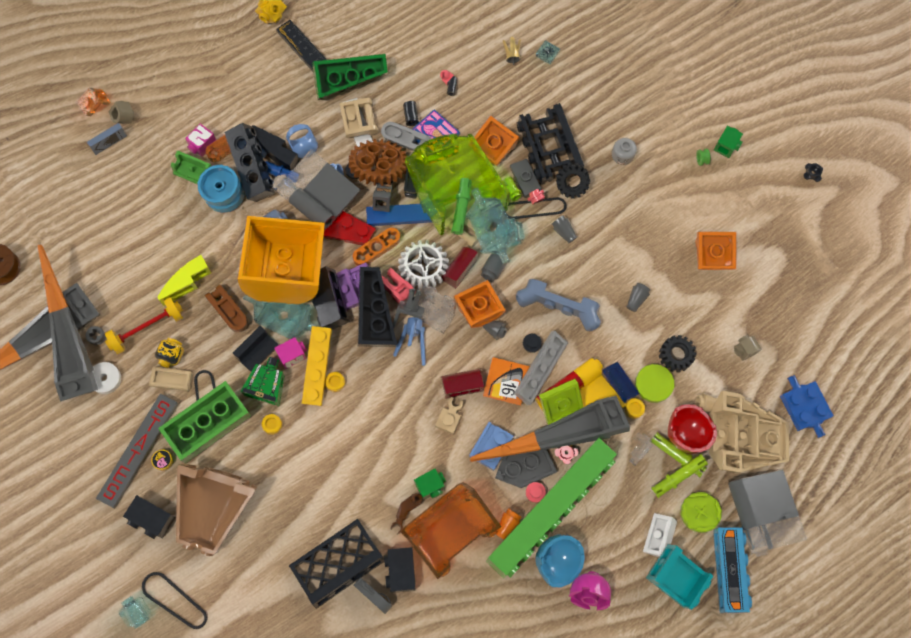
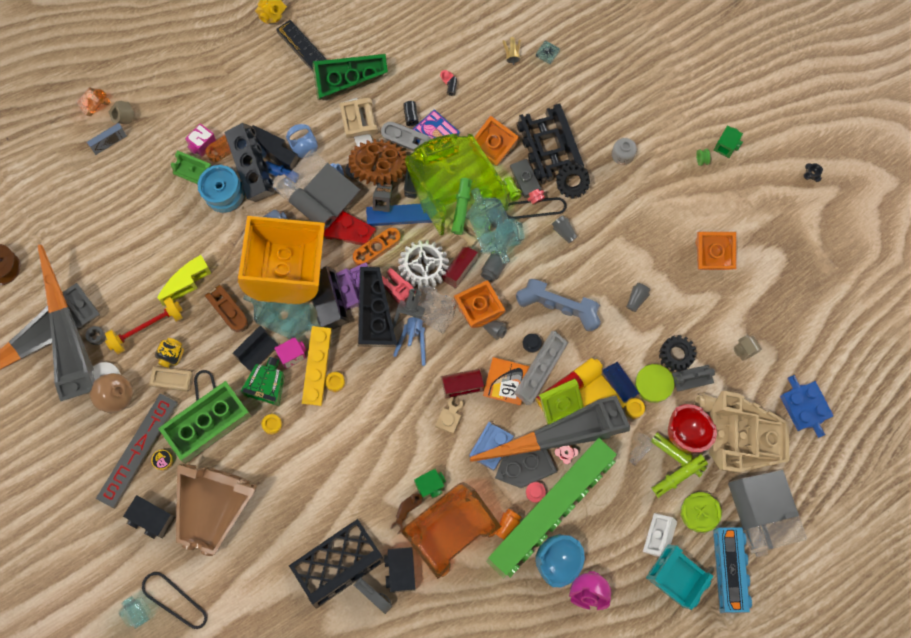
none -> medium nougat cylinder [90,373,133,413]
none -> dark grey hinge [672,365,715,392]

